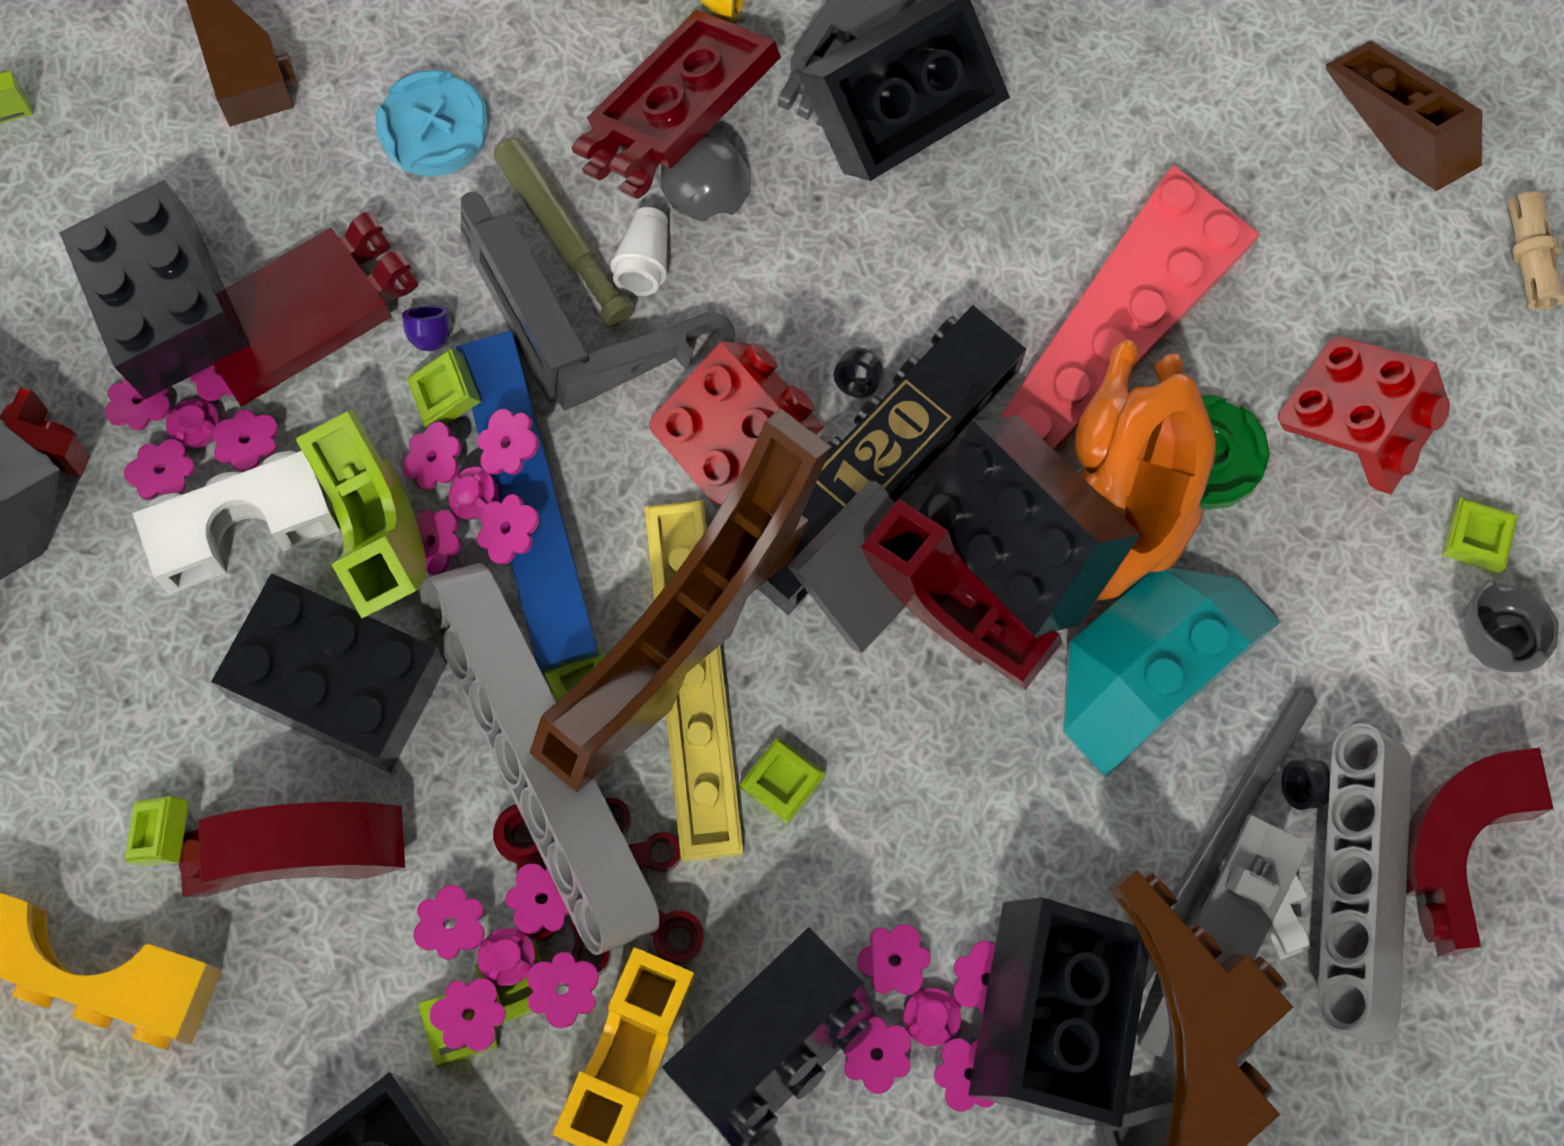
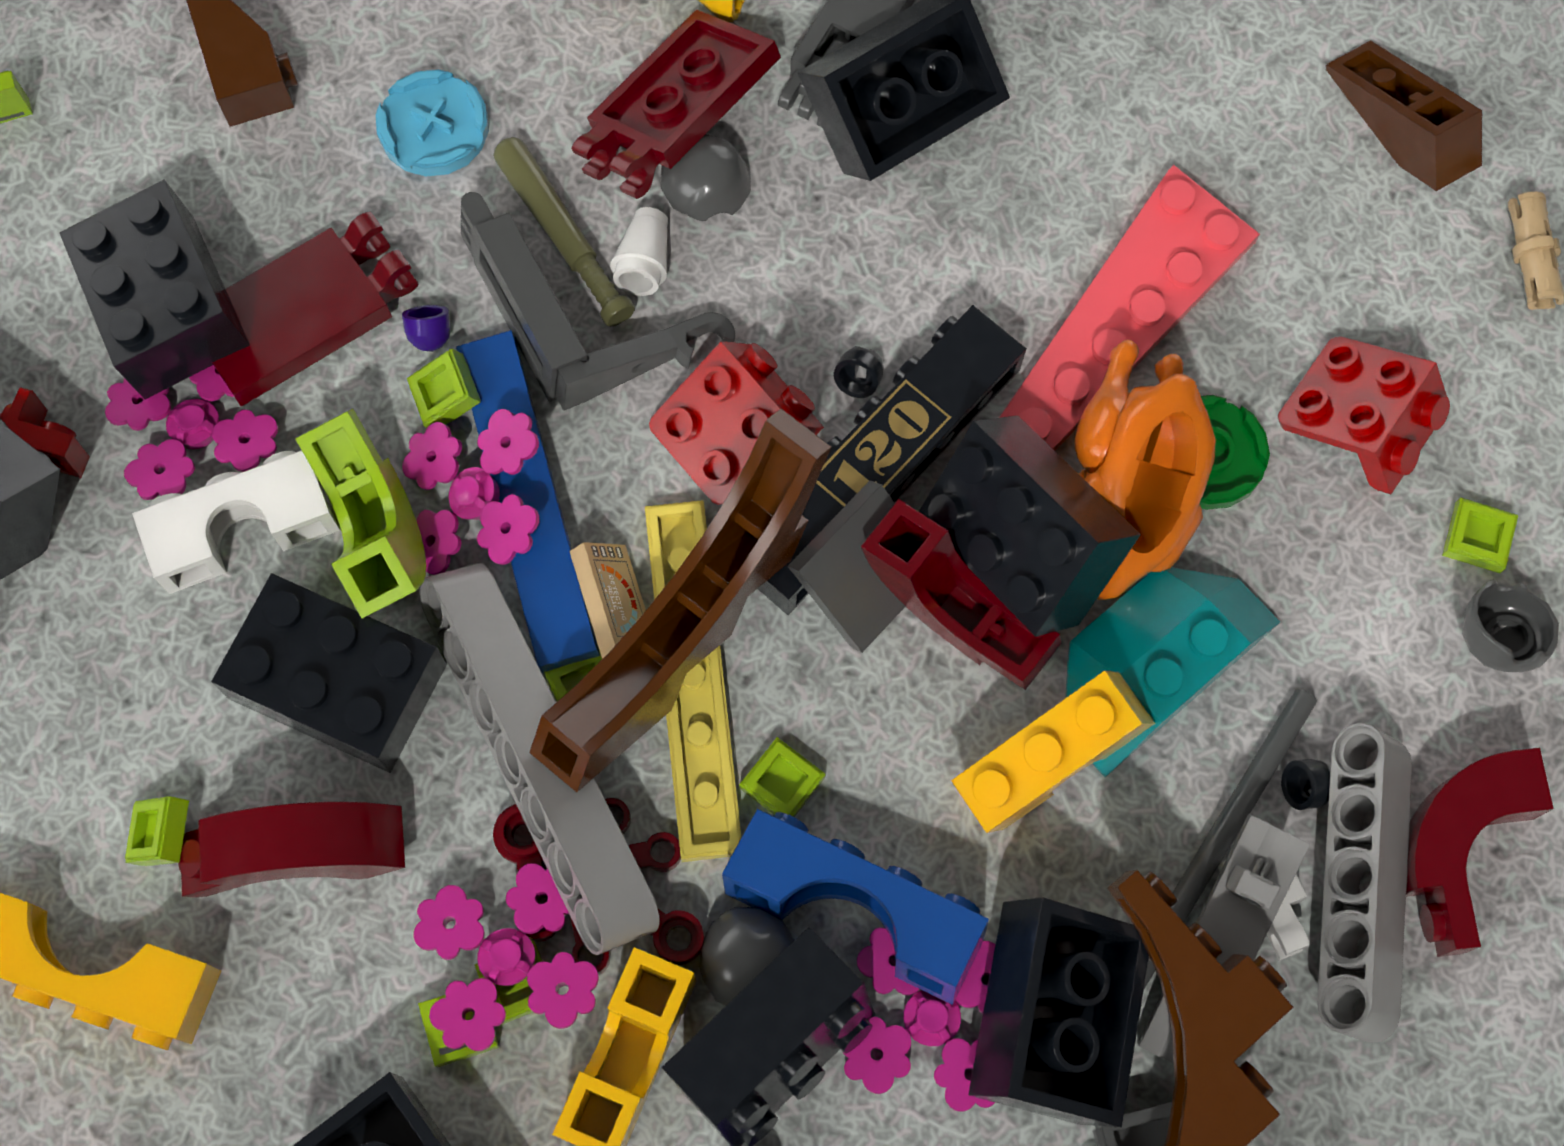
none -> tan tile [570,542,646,659]
none -> dark grey hair [700,907,794,1006]
none -> blue arch [722,809,989,1005]
none -> yellow arch [951,670,1155,833]

